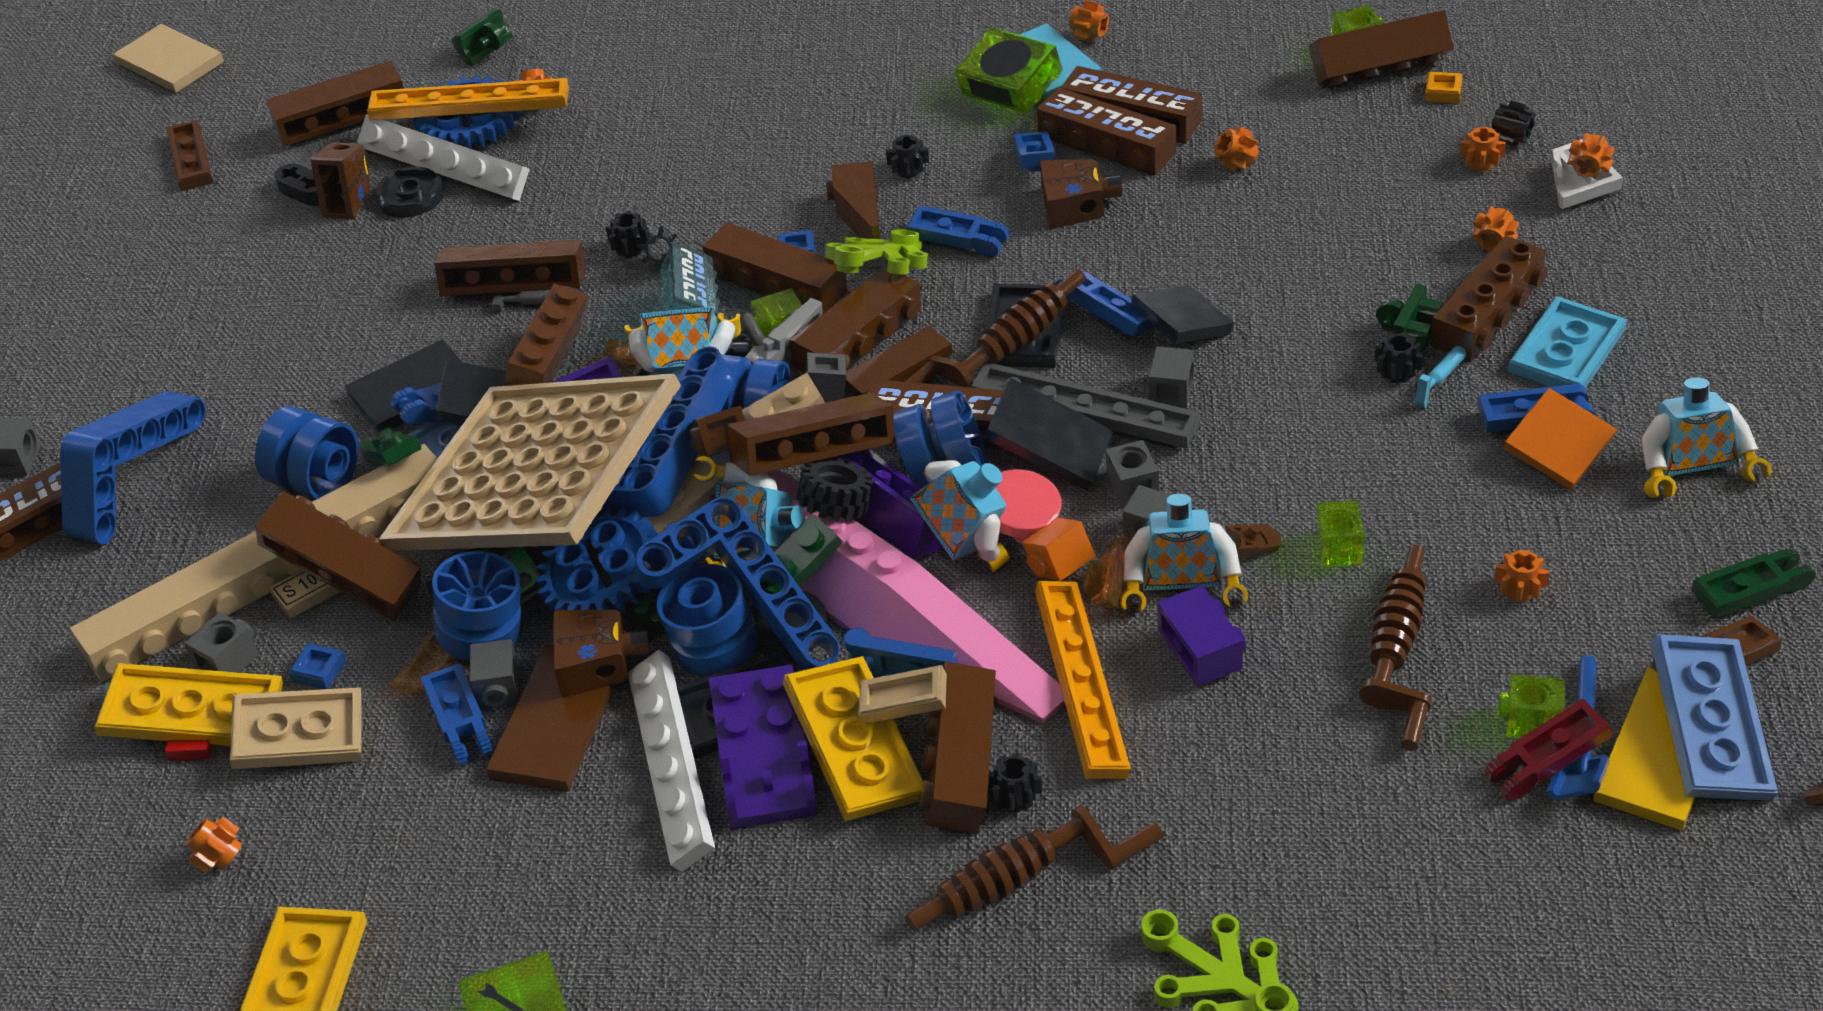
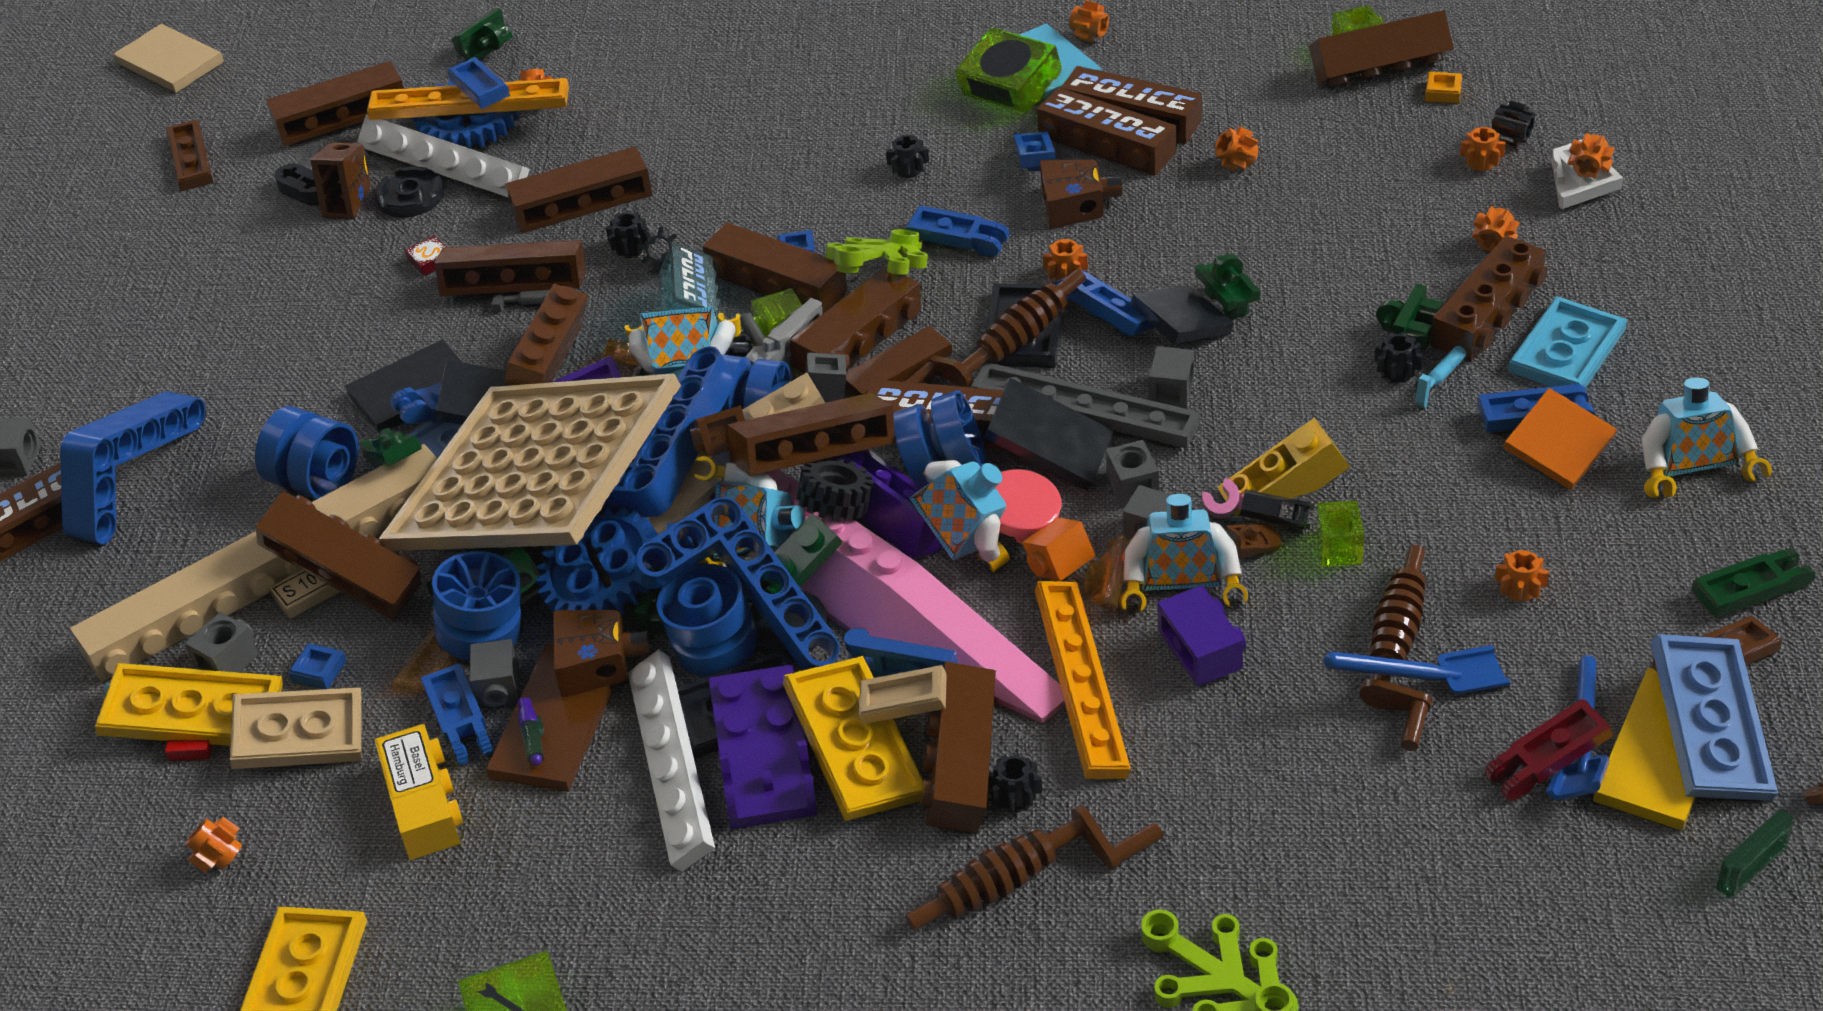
reddish brown slope [826,161,880,239] -> none
clear neon green brick [1498,674,1565,737] -> none
none -> yellow brick [374,724,464,860]
none -> tile [405,235,447,276]
none -> blue tile [447,57,510,109]
none -> reddish brown brick [505,146,652,234]
none -> piece [517,697,544,766]
none -> orange gear [1043,239,1088,281]
none -> dark green hips [1195,254,1260,320]
none -> black piece [1202,478,1315,530]
none -> yellow slope [1217,417,1350,516]
none -> blue piece [1323,645,1511,695]
none -> clear green tile [1716,809,1794,898]

